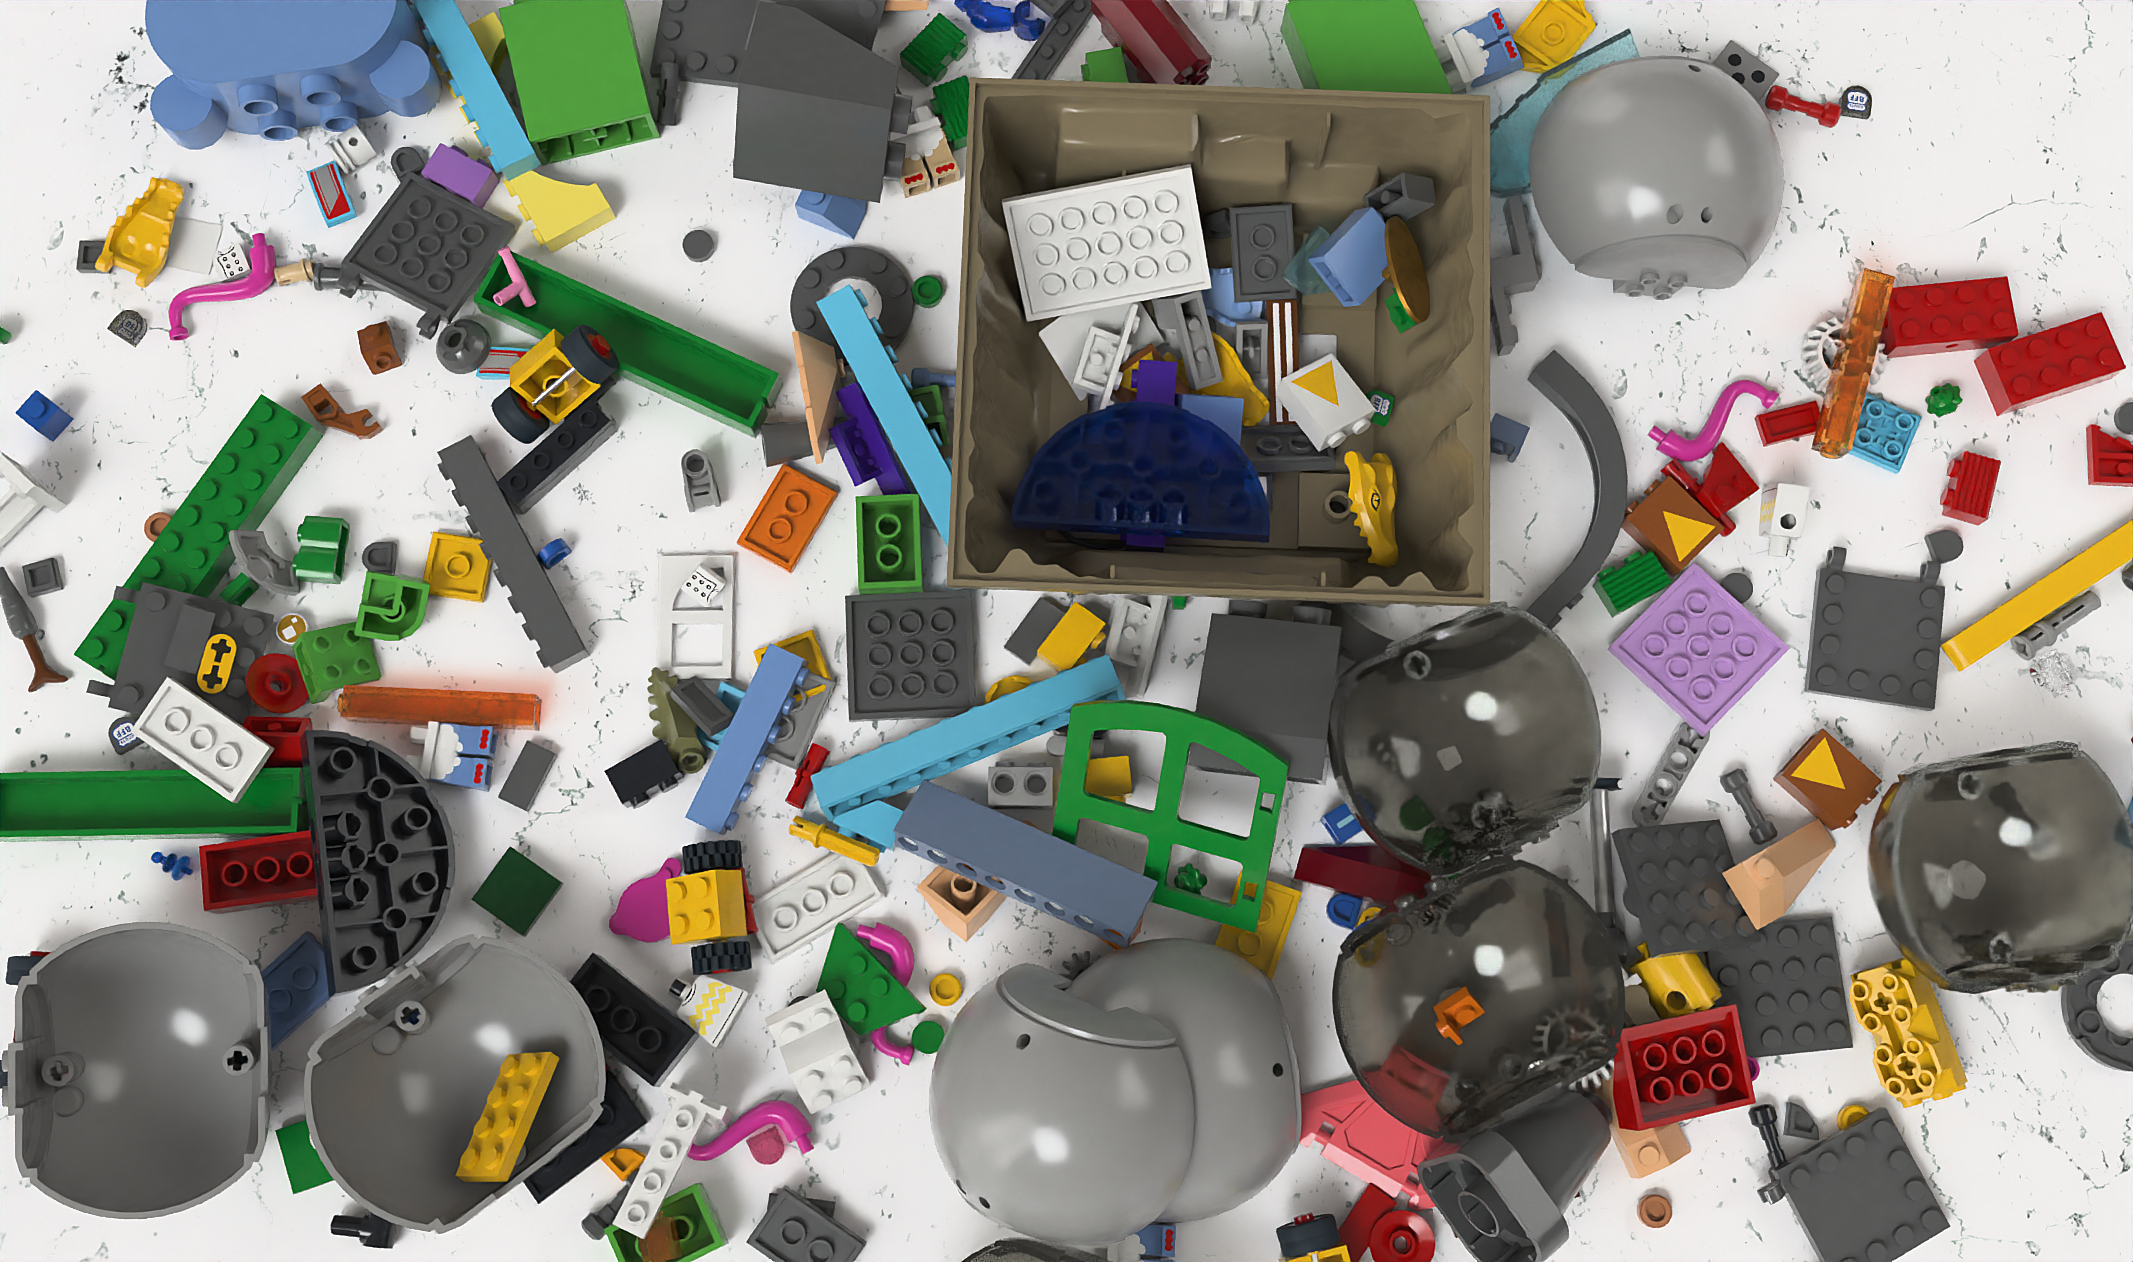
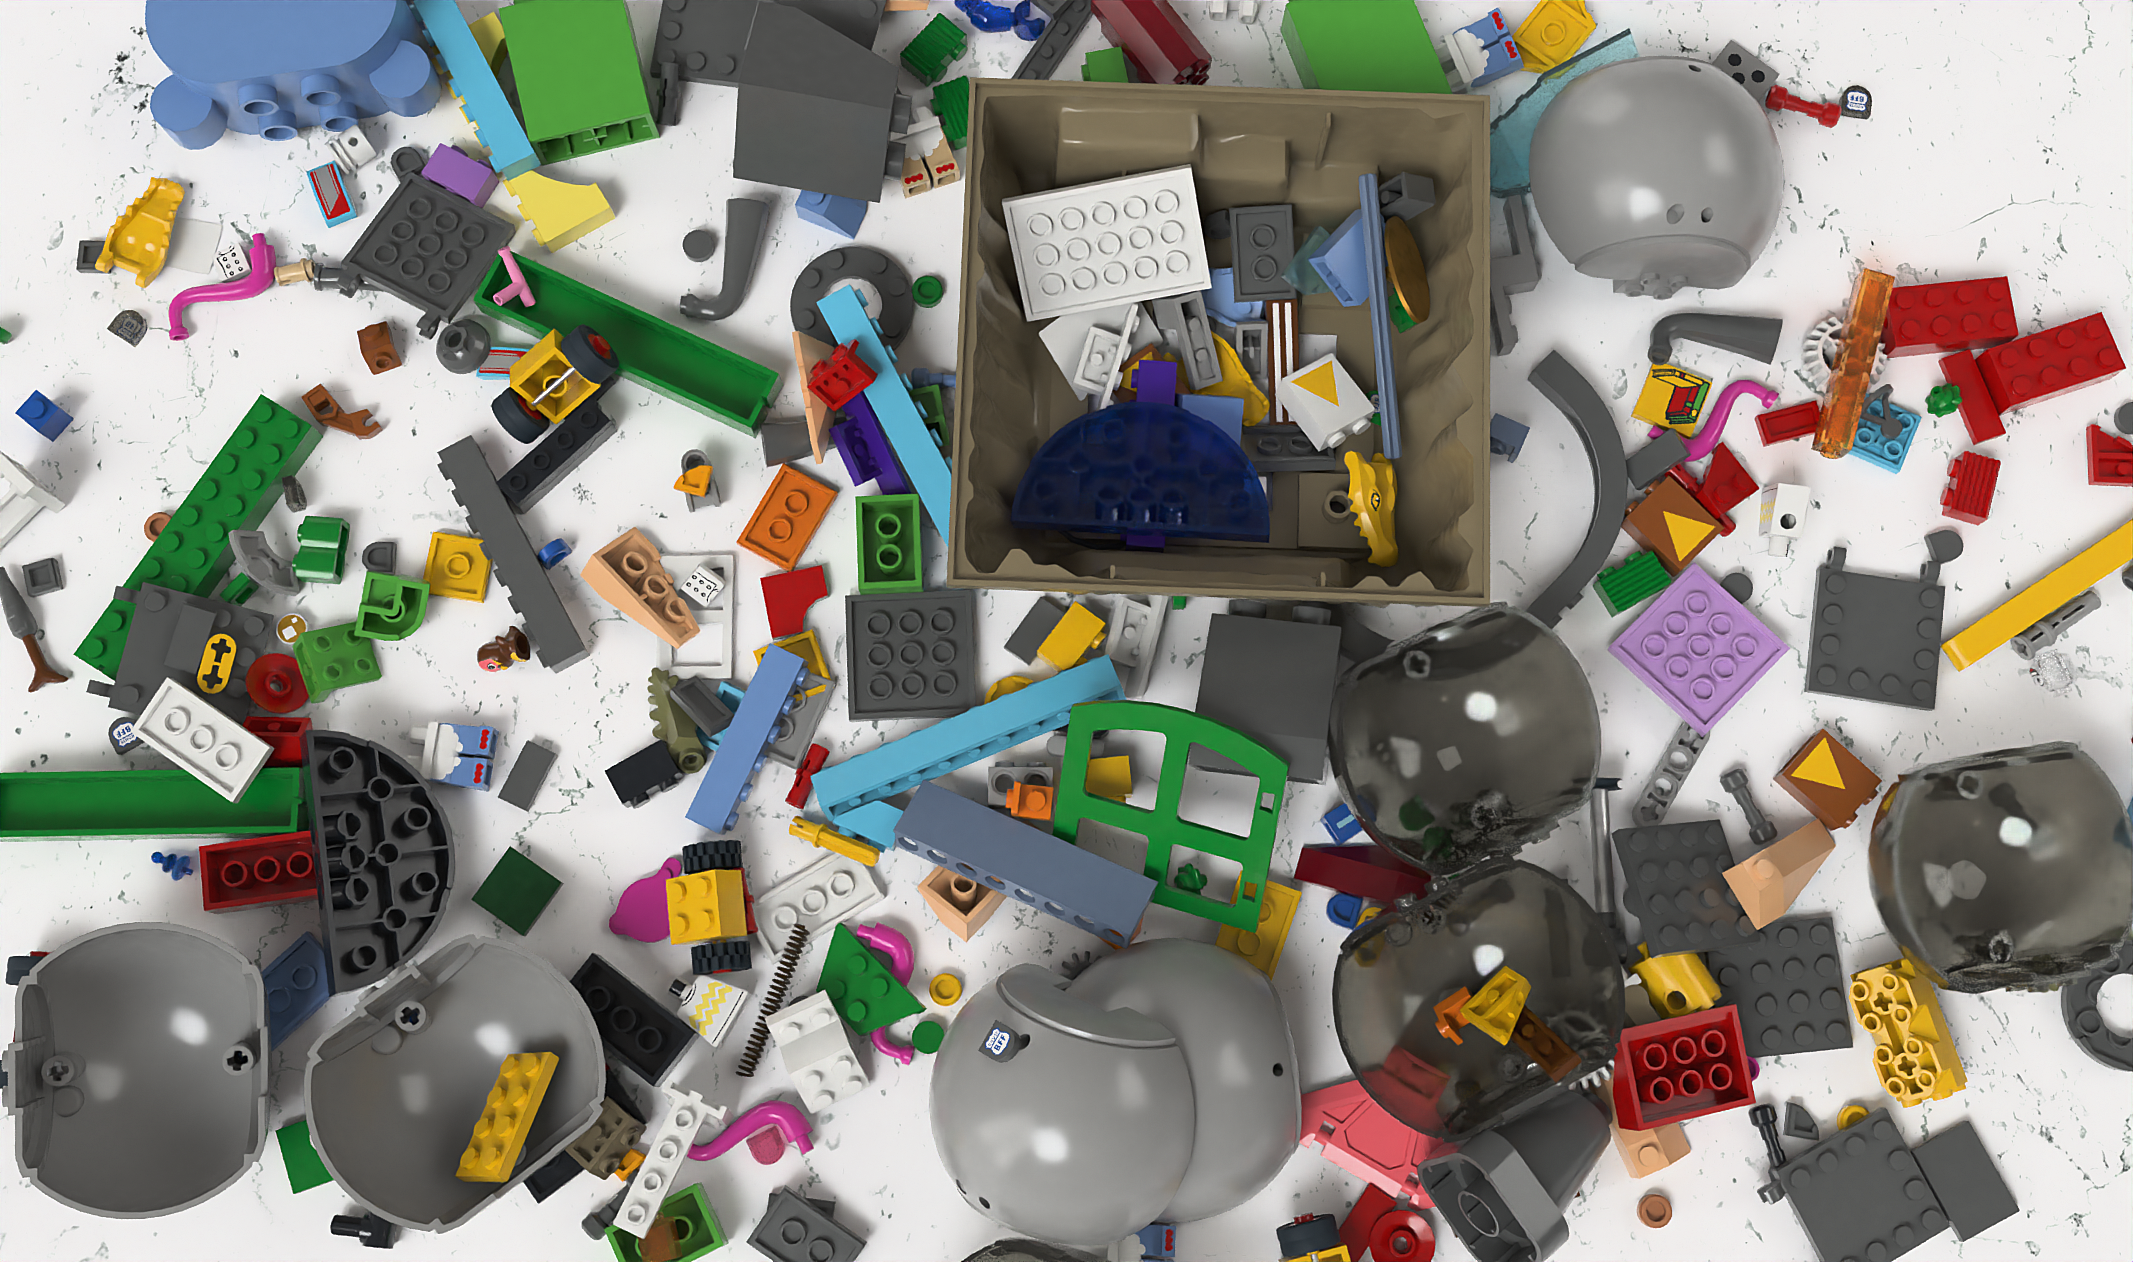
clear orange brick [337,685,542,731] -> none
none -> clear smoke tile [282,475,307,513]
none -> reddish brown animal [477,626,530,672]
none -> dark tan bracket [565,1096,647,1180]
none -> light nougat wedge [580,527,701,649]
none -> light orange tile [673,465,714,498]
none -> dark grey animal [680,198,770,321]
none -> dark brown piece [735,923,810,1077]
none -> red tile [760,565,829,640]
none -> red bracket [807,339,878,412]
none -> dark grey tile [978,1020,1021,1063]
none -> orange bracket [1005,781,1054,821]
none -> sand blue axle [1358,173,1402,459]
none -> yellow wing [1460,965,1531,1046]
none -> reddish brown tile [1510,1004,1582,1083]
none -> dark grey tile [1626,428,1691,491]
none -> tile [1631,363,1713,439]
none -> dark grey animal [1647,313,1783,365]
none -> dark grey piece [1856,384,1903,439]
none -> dark grey tile [1909,1121,2020,1242]
none -> red tile [1938,349,2006,445]

